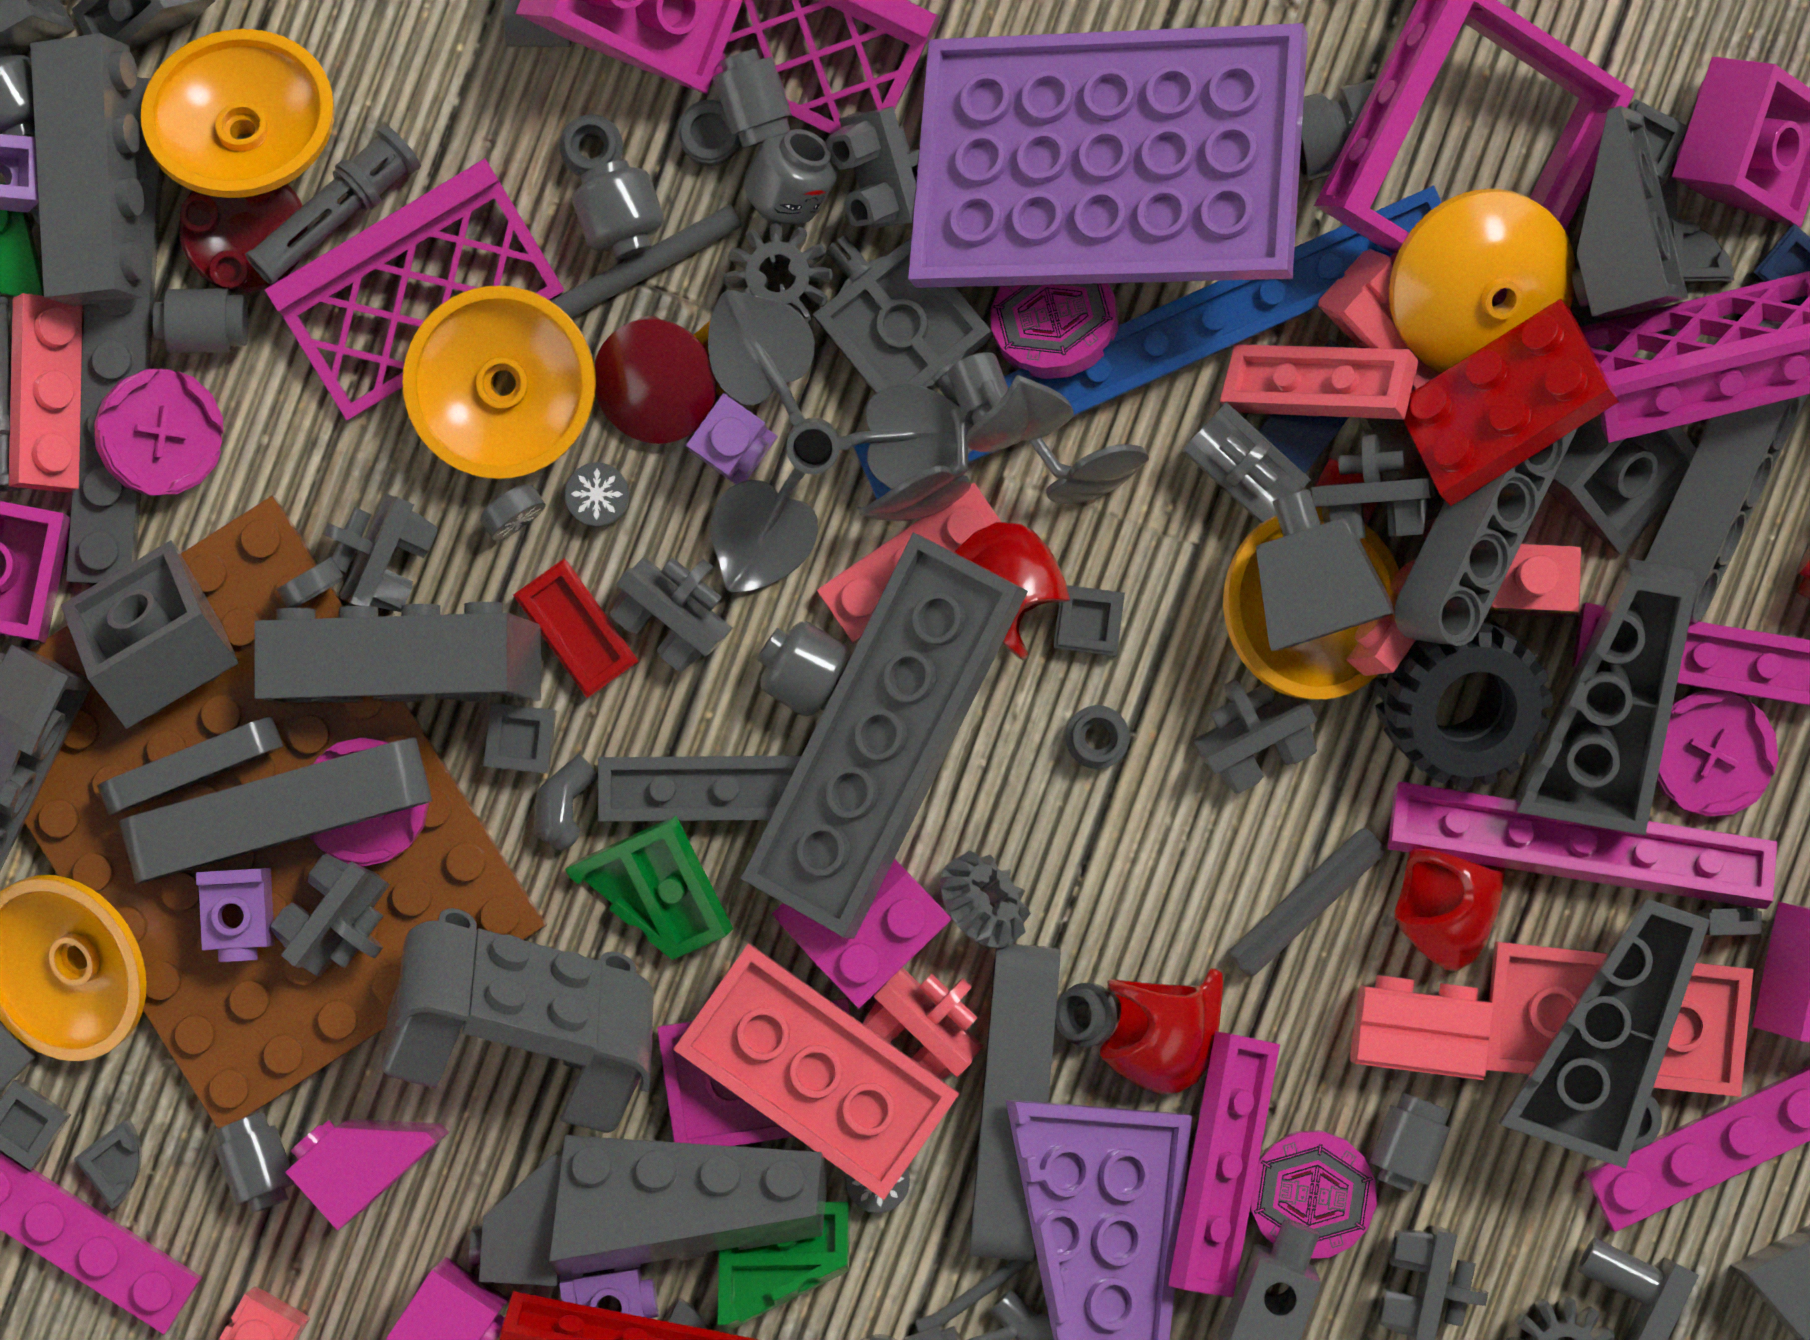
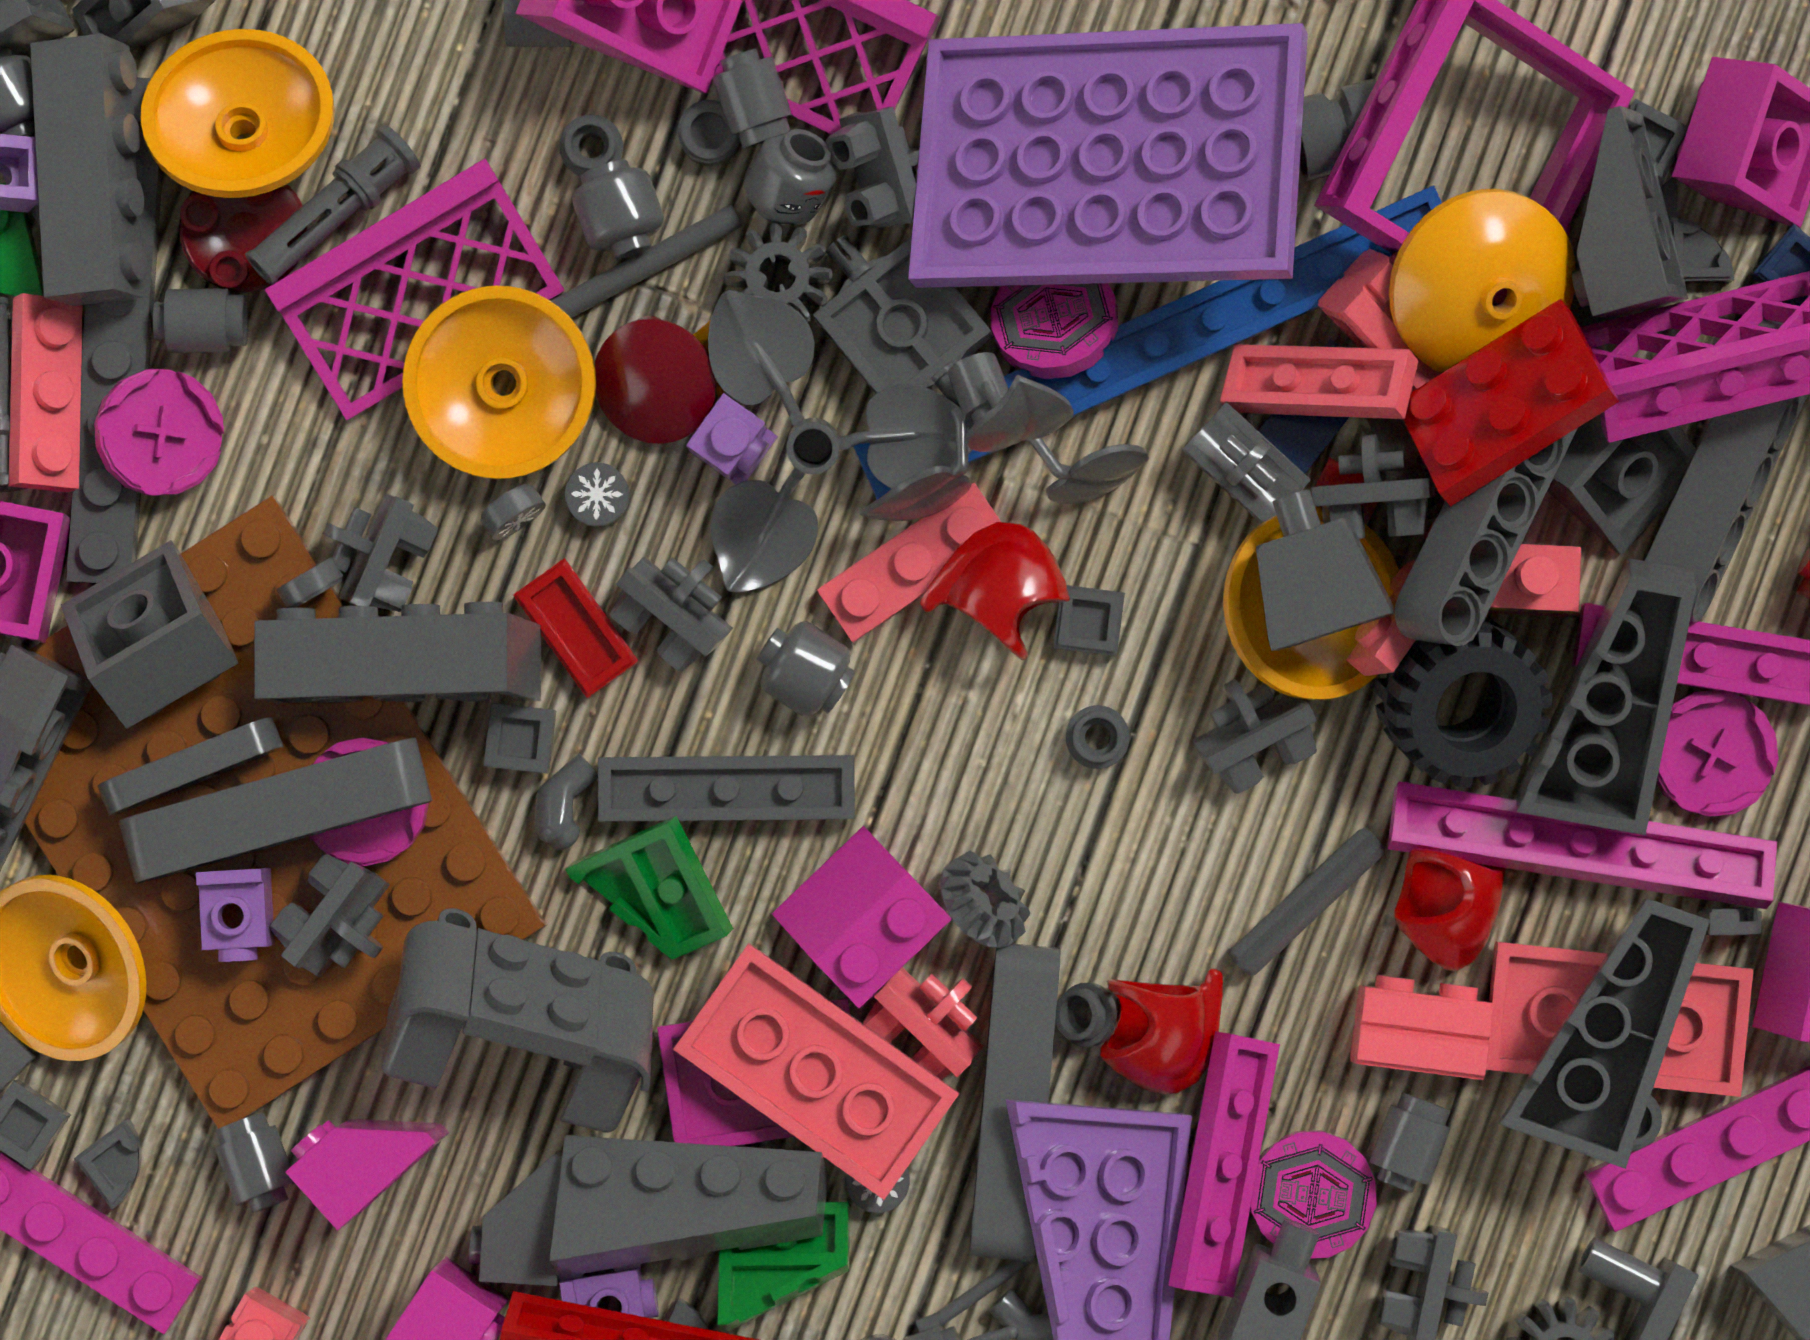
dark grey plate [741,532,1028,939] -> none

